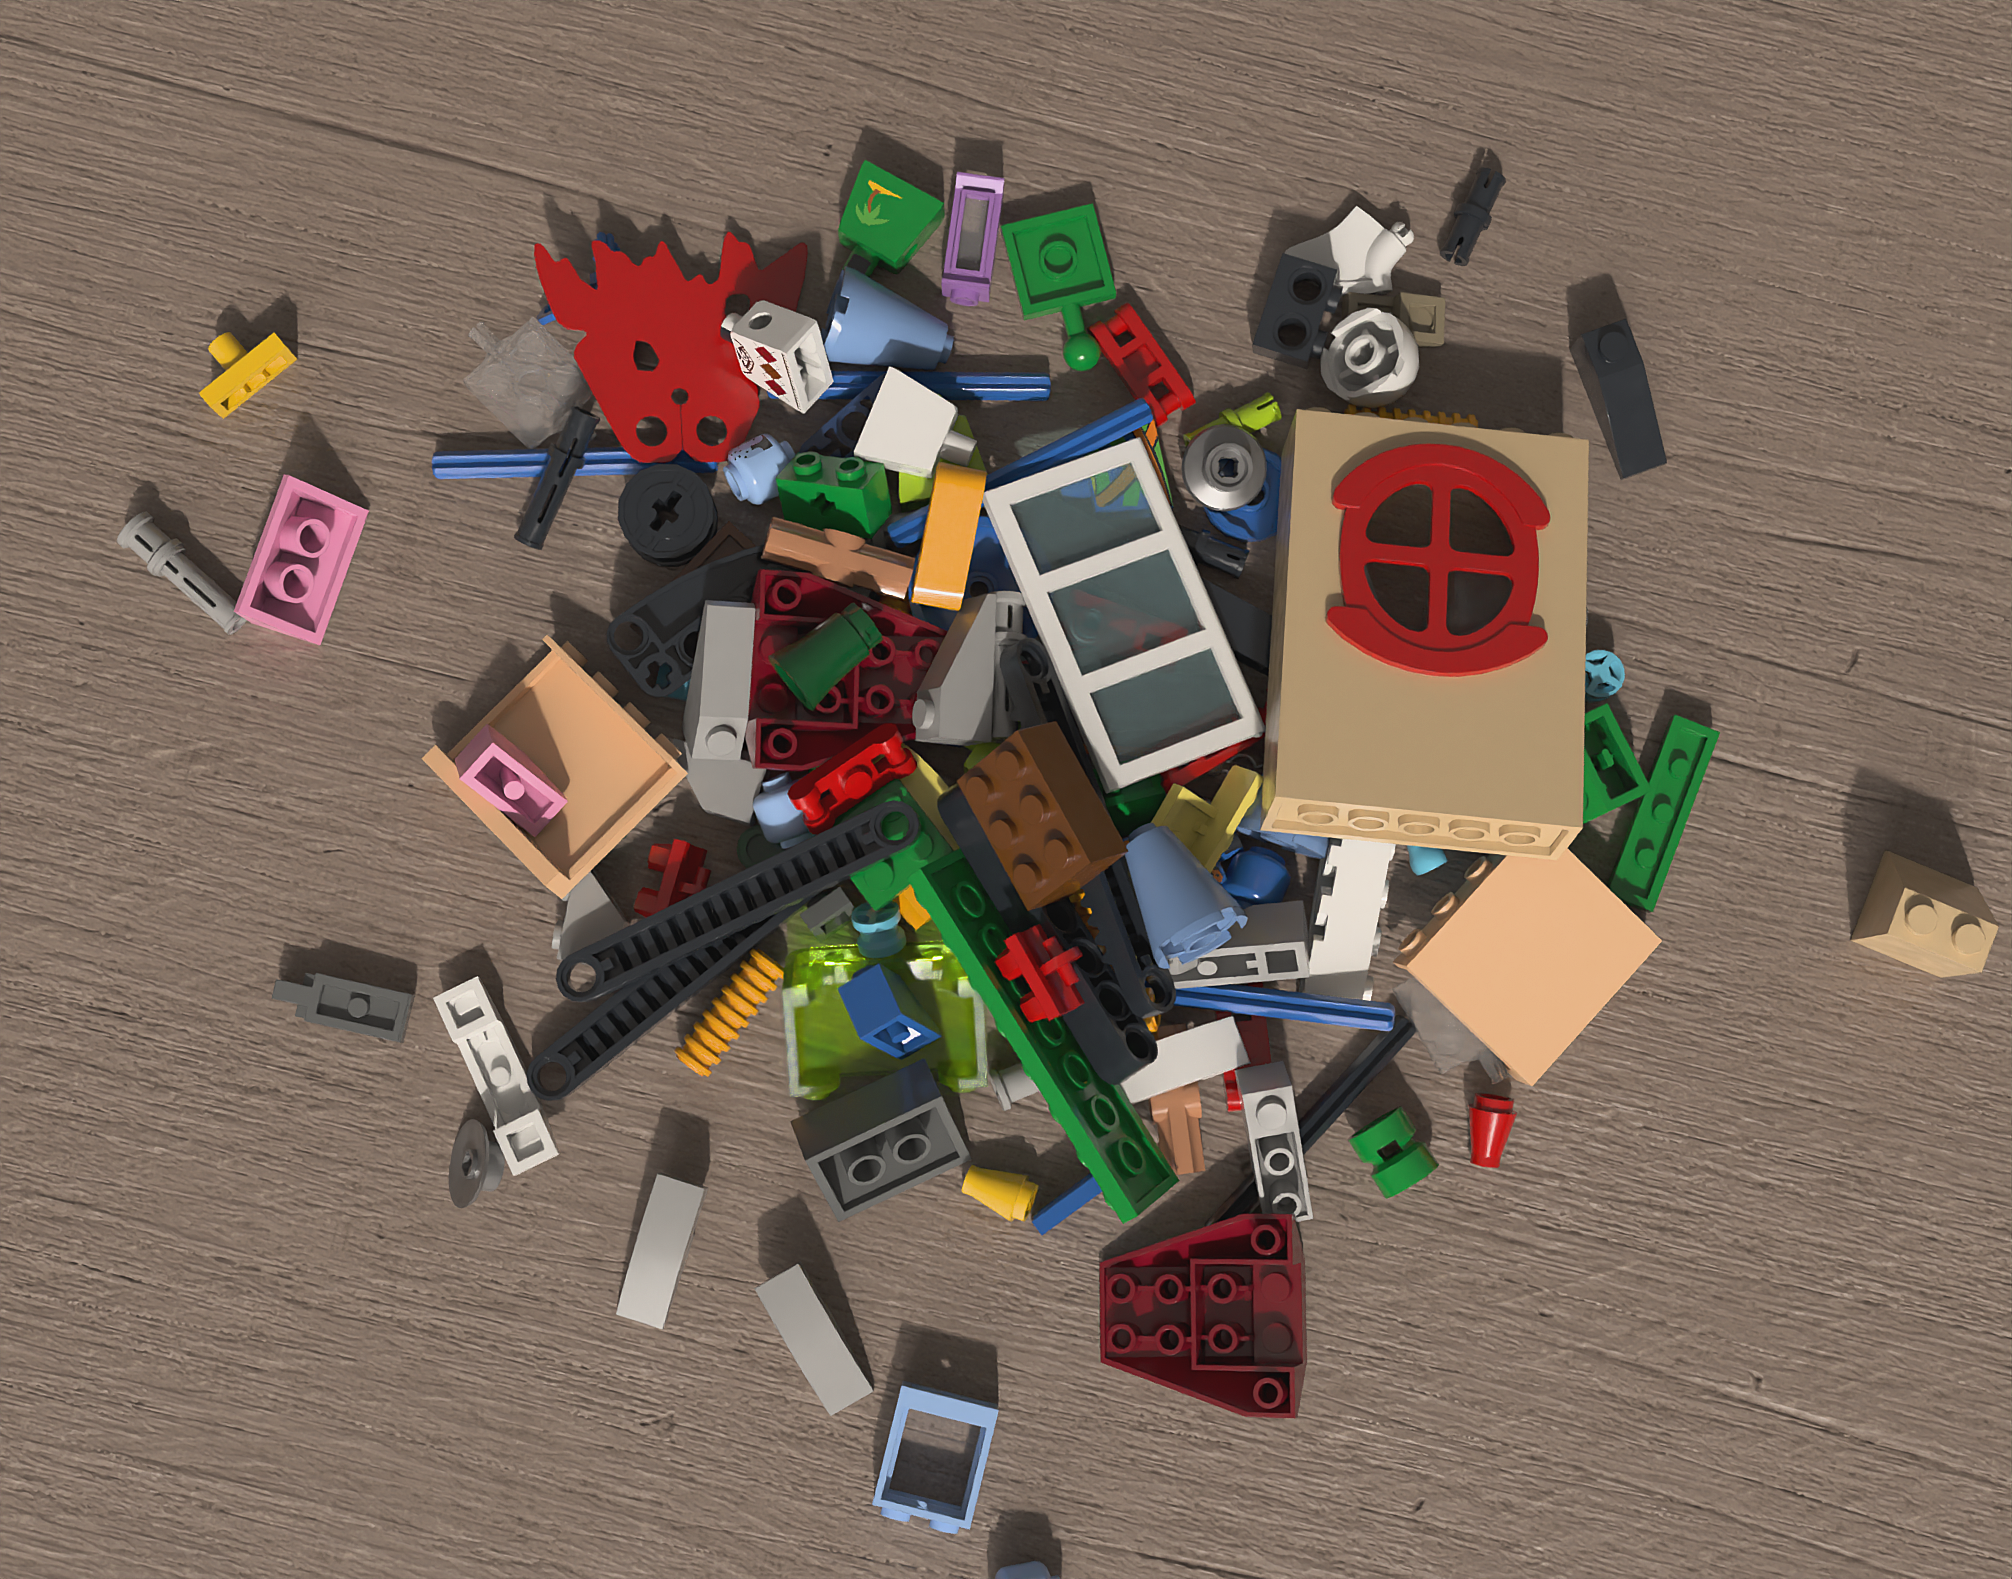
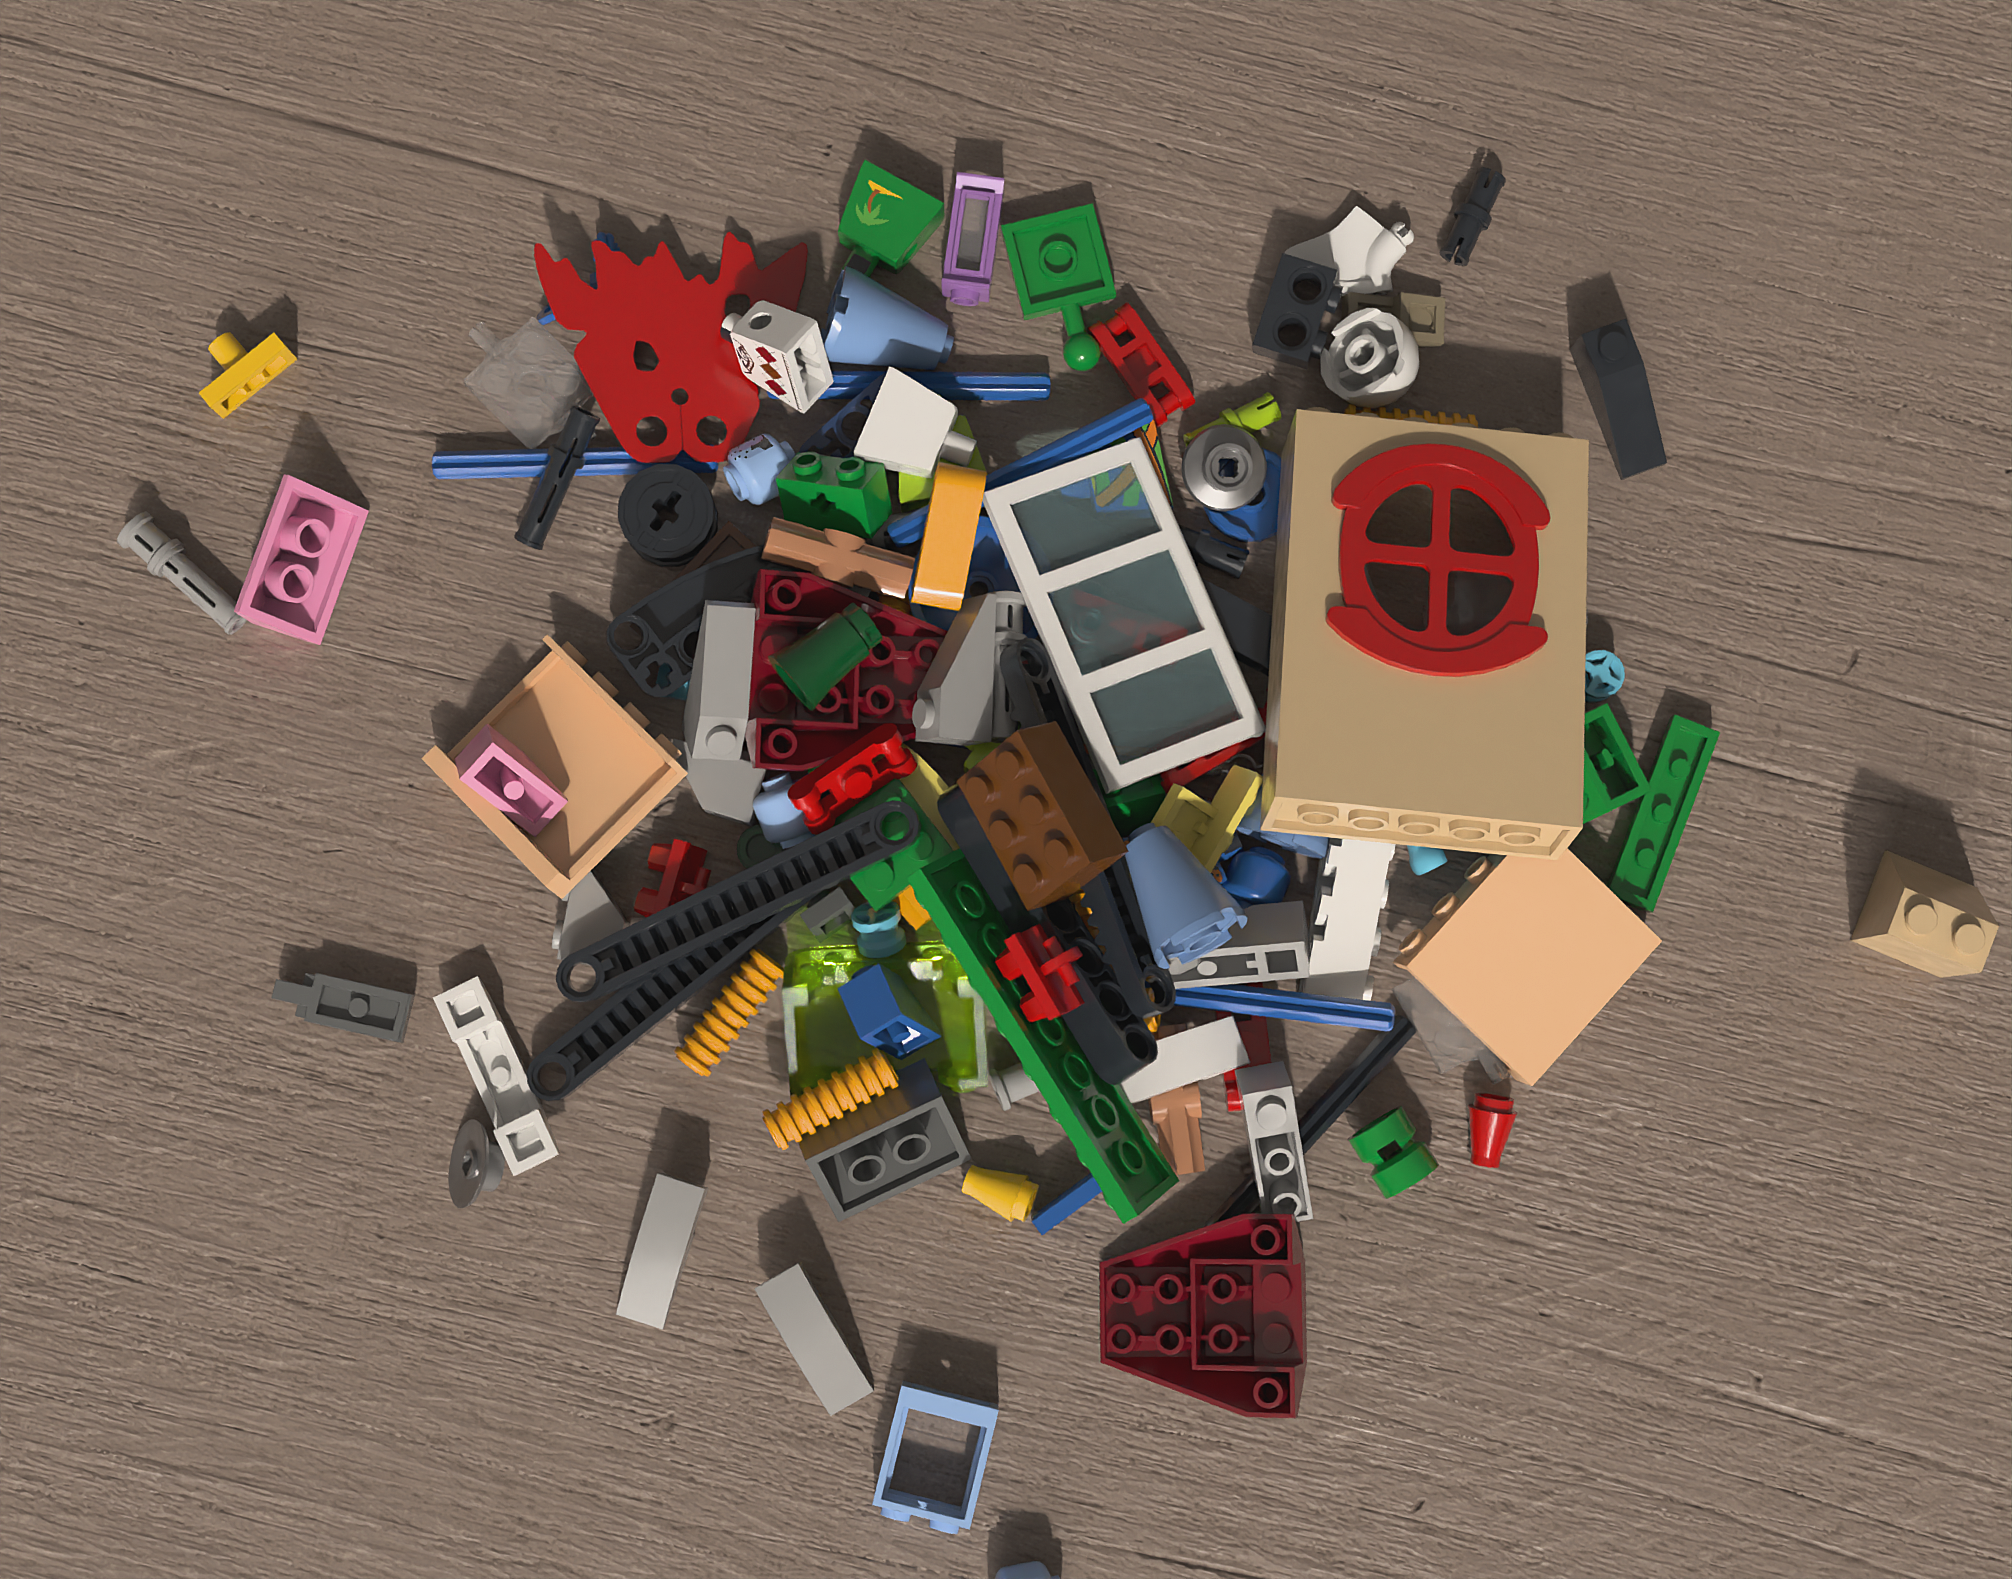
none -> light orange piece [762,1048,898,1150]

